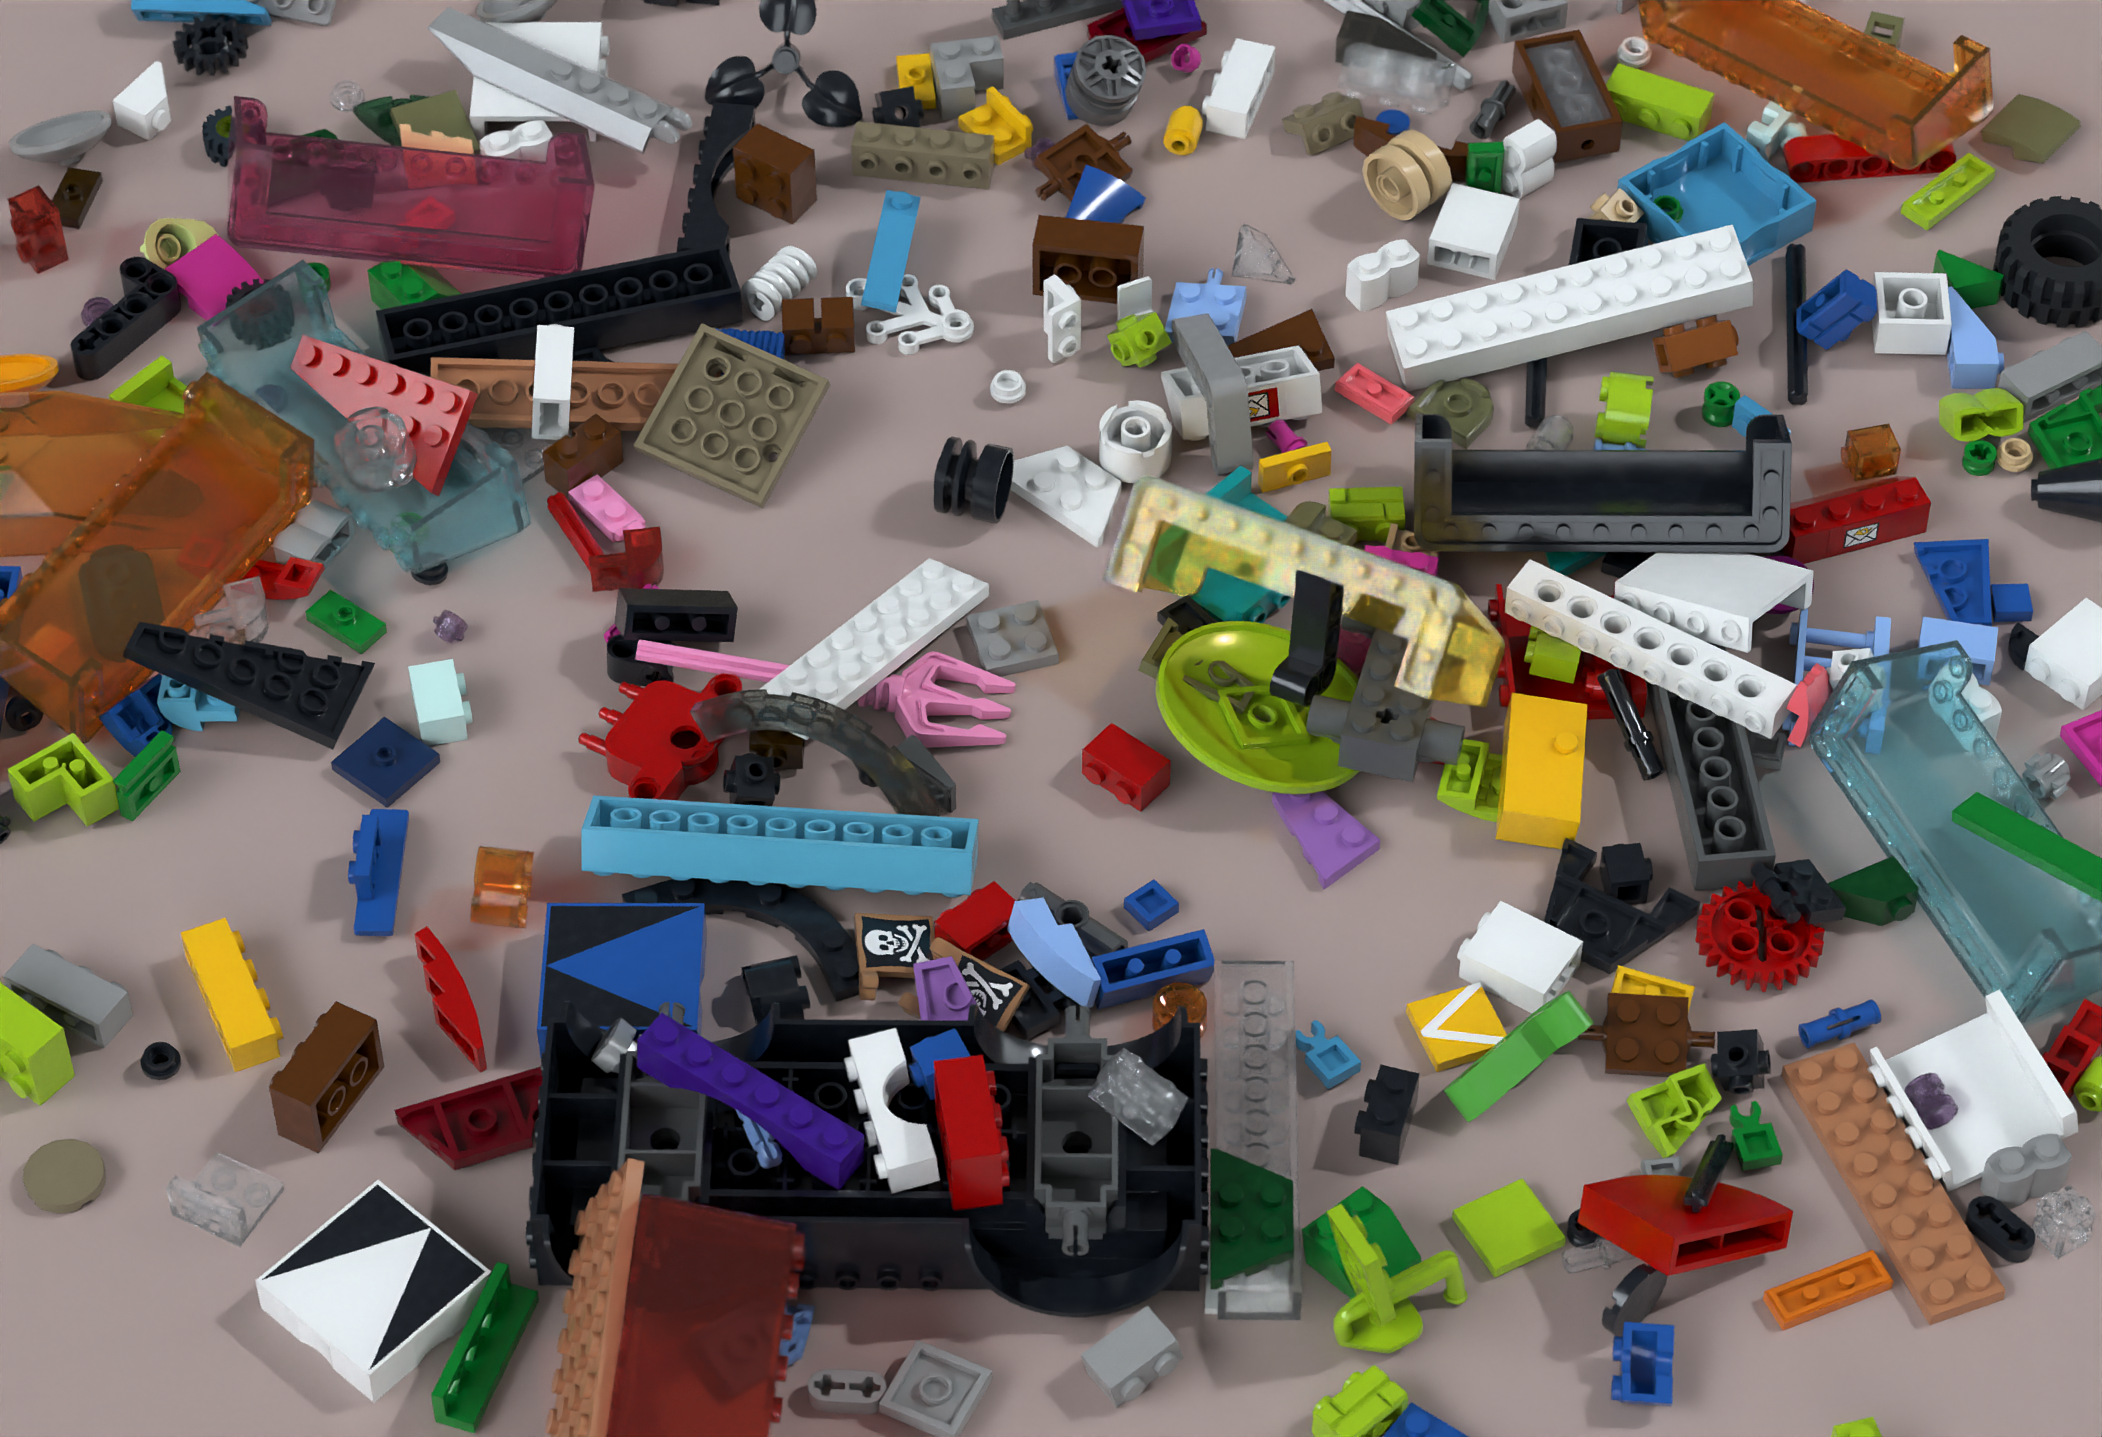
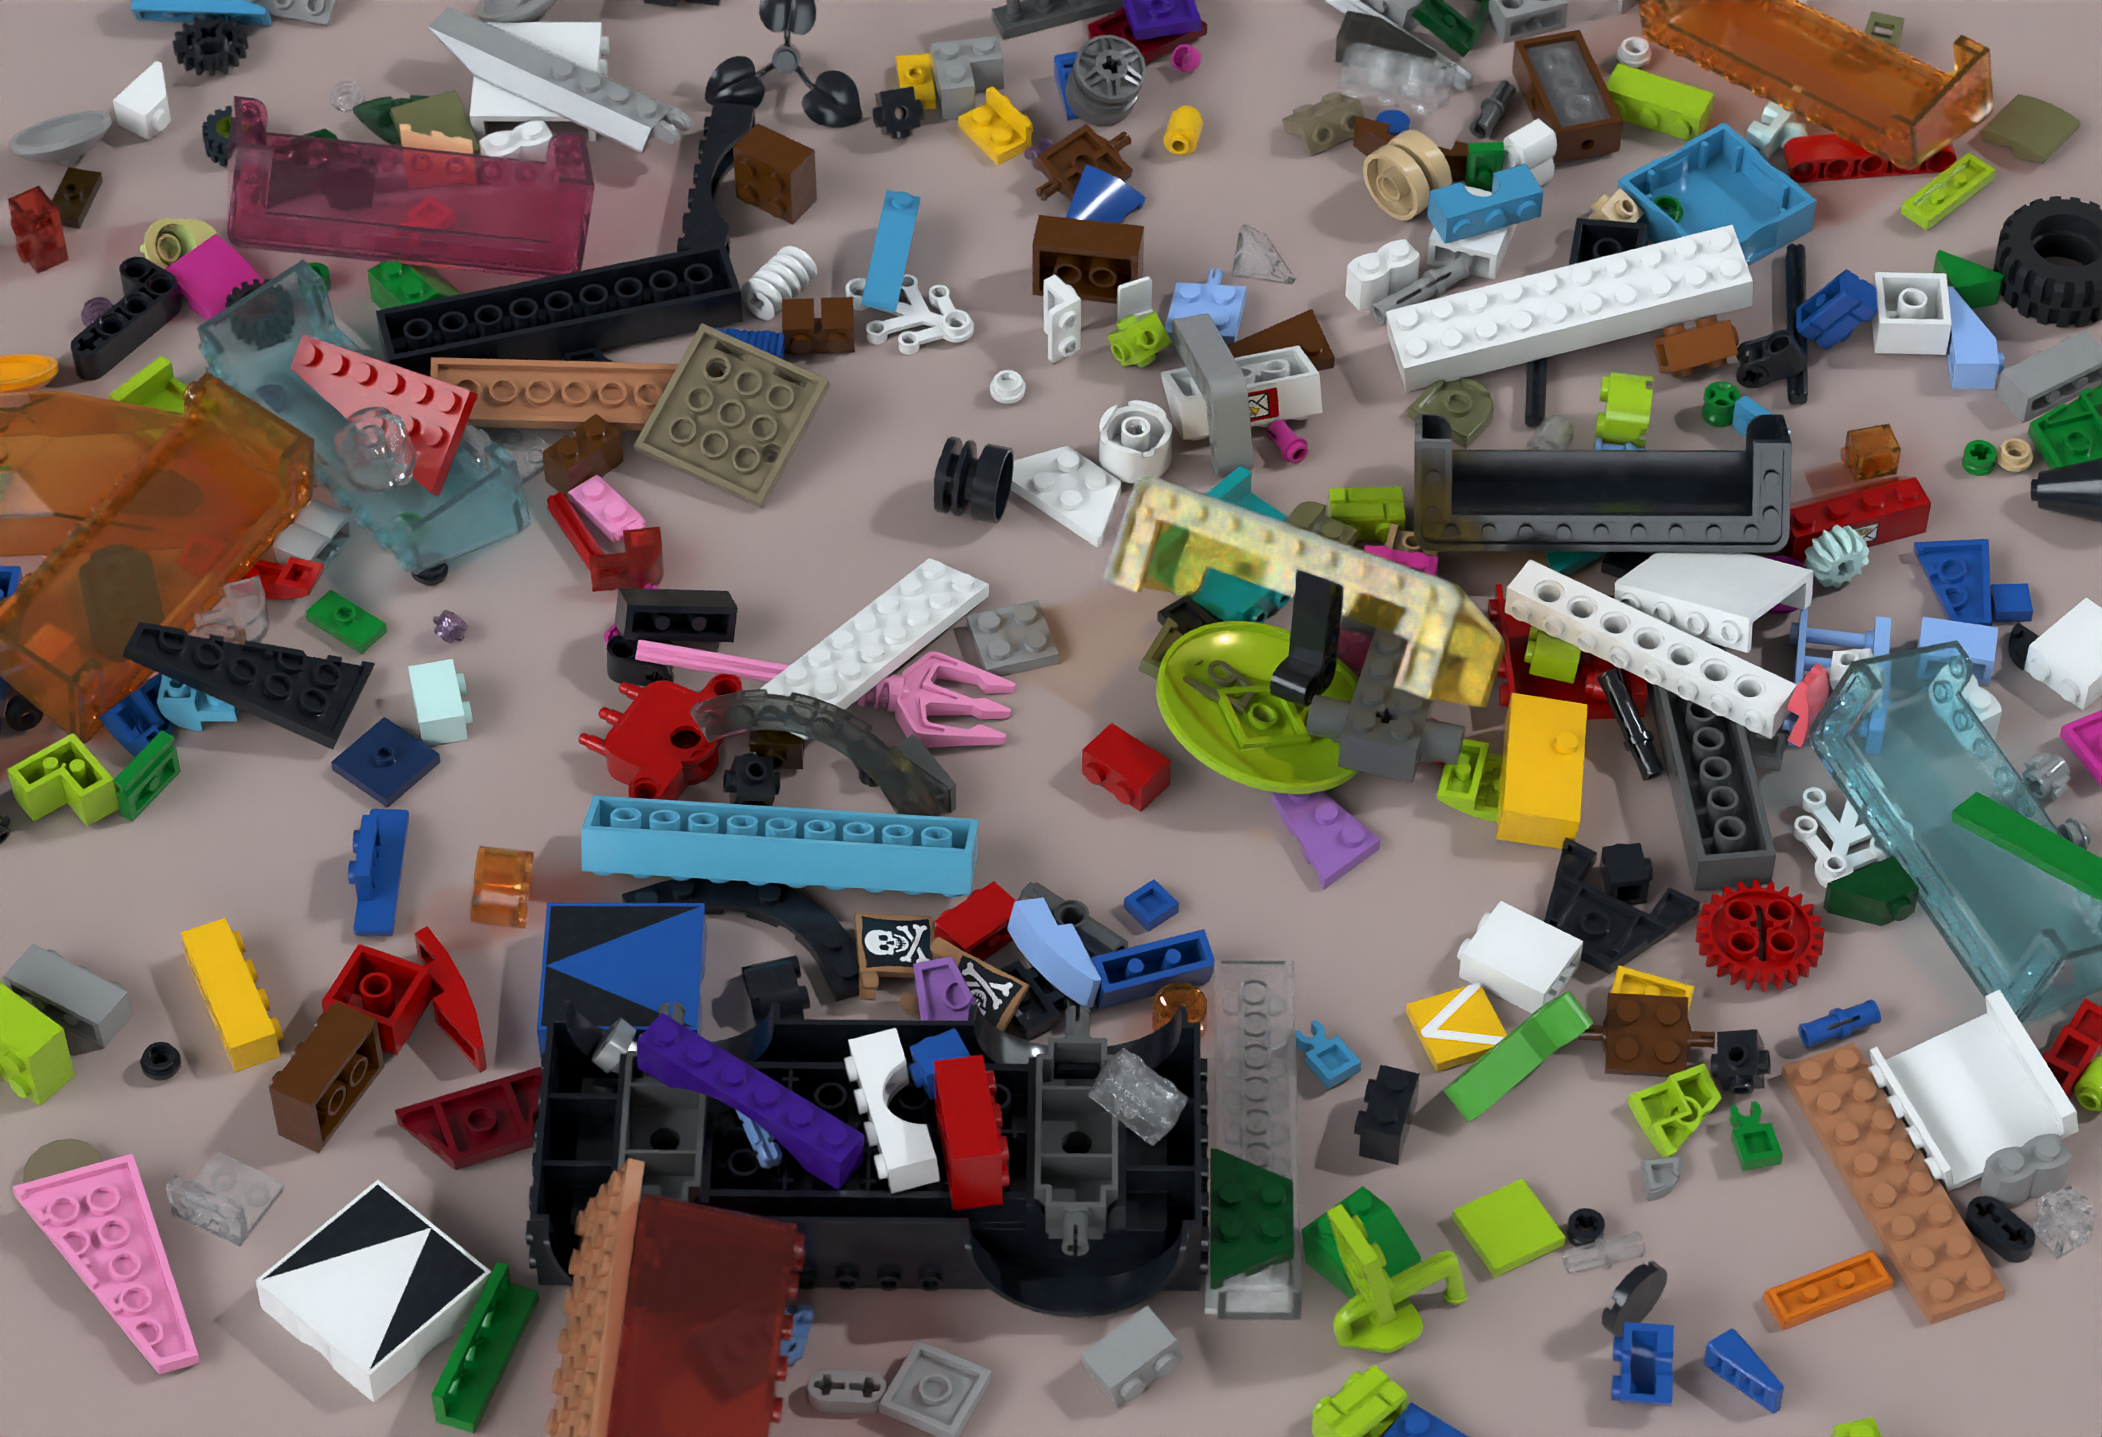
white brick [532,324,574,440] -> none
dark tan brick [851,121,994,189] -> none
white brick [1202,38,1275,139] -> none
yellow plate [1258,442,1332,493] -> none
coral plate [1335,363,1414,425] -> none
red brick [1578,1175,1793,1276] -> none
black axle [1684,1134,1734,1213] -> none
black plate [1751,859,1846,925] -> none
clear purple wheel [1904,1073,1958,1130] -> none
lime brick [1939,388,2024,441] -> none
none -> bright pink wing [12,1153,200,1375]
none -> red brick [321,944,434,1055]
none -> light grey pin [1371,257,1469,324]
none -> dark azure arch [1428,164,1543,244]
none -> blue slope [1704,1328,1784,1414]
none -> black piece [1736,330,1808,388]
none -> white plant [1793,768,1902,888]
none -> light aqua gear [1804,524,1870,588]
none -> light grey plate [2056,818,2091,850]

